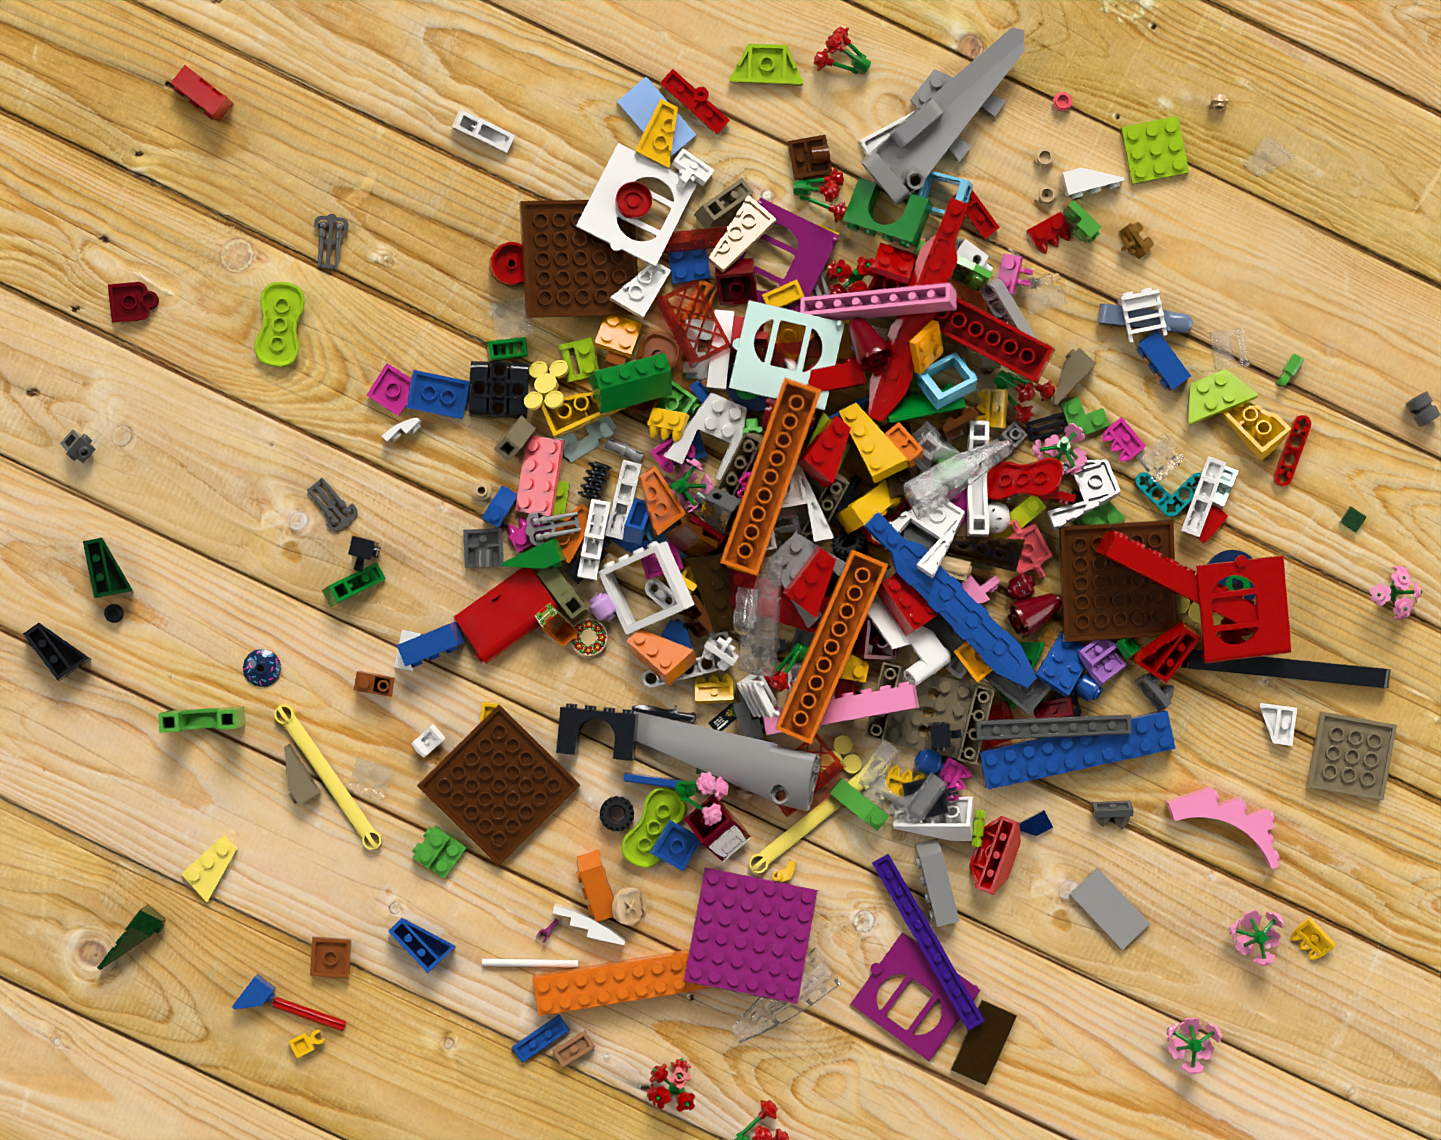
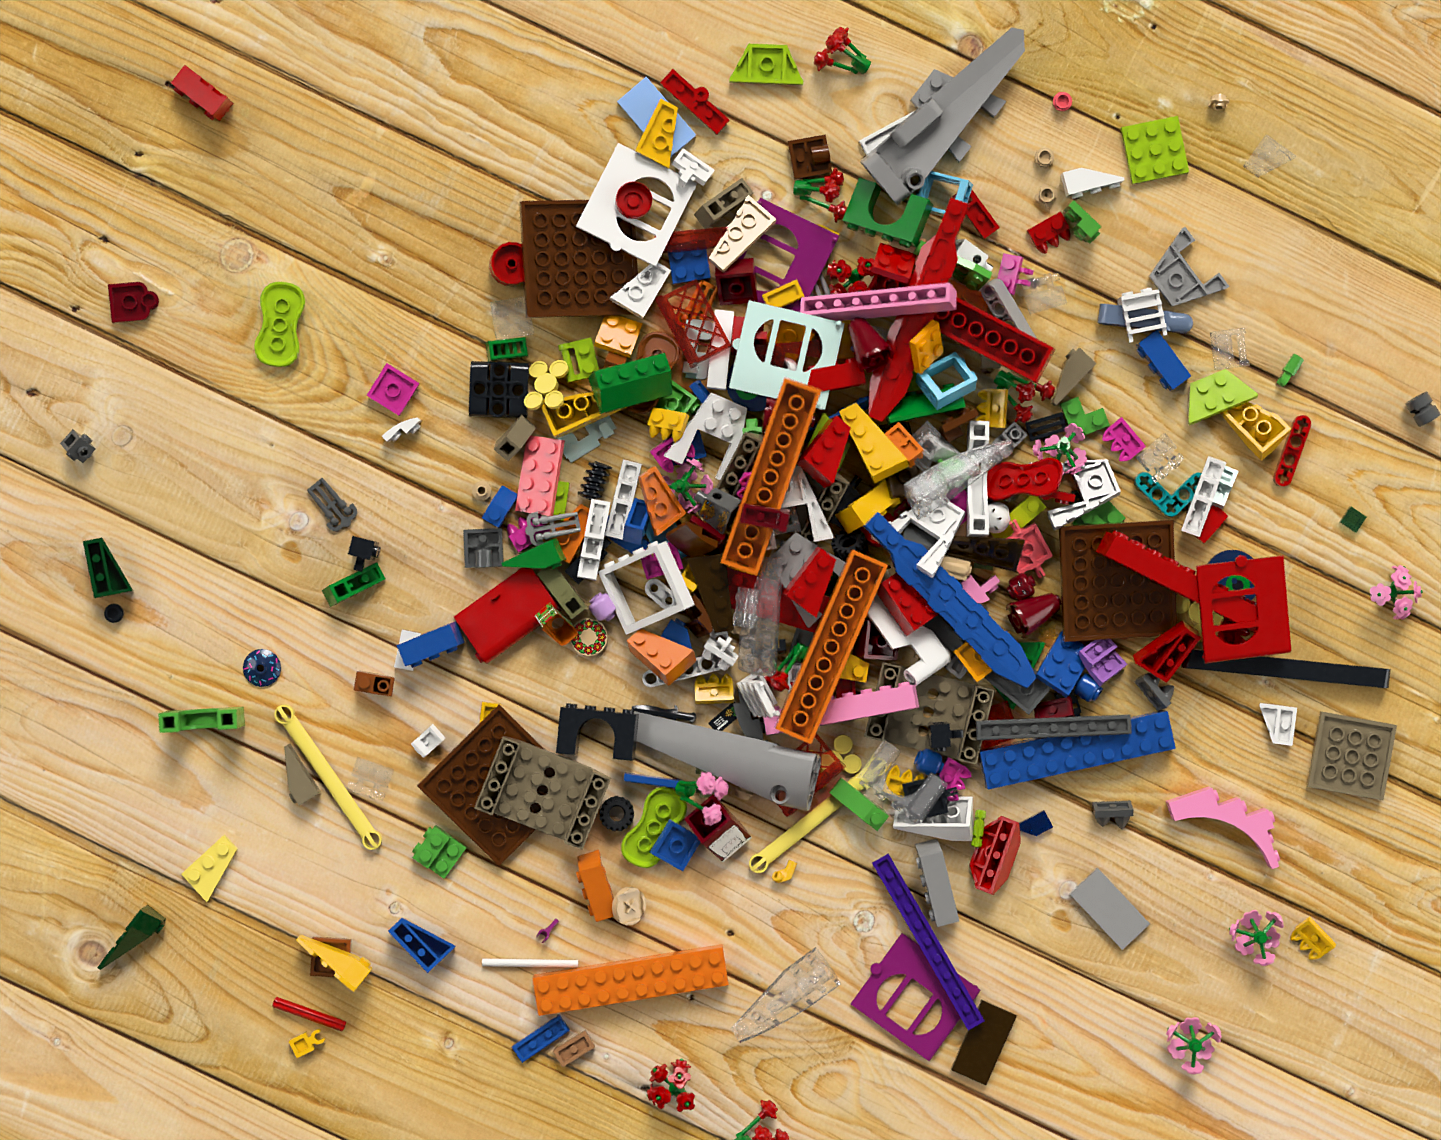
black wedge [23,623,91,682] -> none
blue slope [232,974,276,1009] -> none
dark grey piece [314,214,349,269] -> none
blue plate [406,370,470,419] -> none
white slope [451,110,515,153] -> none
white slope [553,904,625,945] -> none
light grey pin [604,437,644,463] -> none
magenta plate [683,867,818,1004] -> none
green plate [1116,637,1140,659] -> none
pearl gold hips [1119,222,1154,260] -> none
none -> yellow wedge [296,935,372,992]
none -> dark tan slope [474,736,611,850]
none -> dark red bracket [740,503,790,533]
none -> light grey wing [1149,227,1230,307]

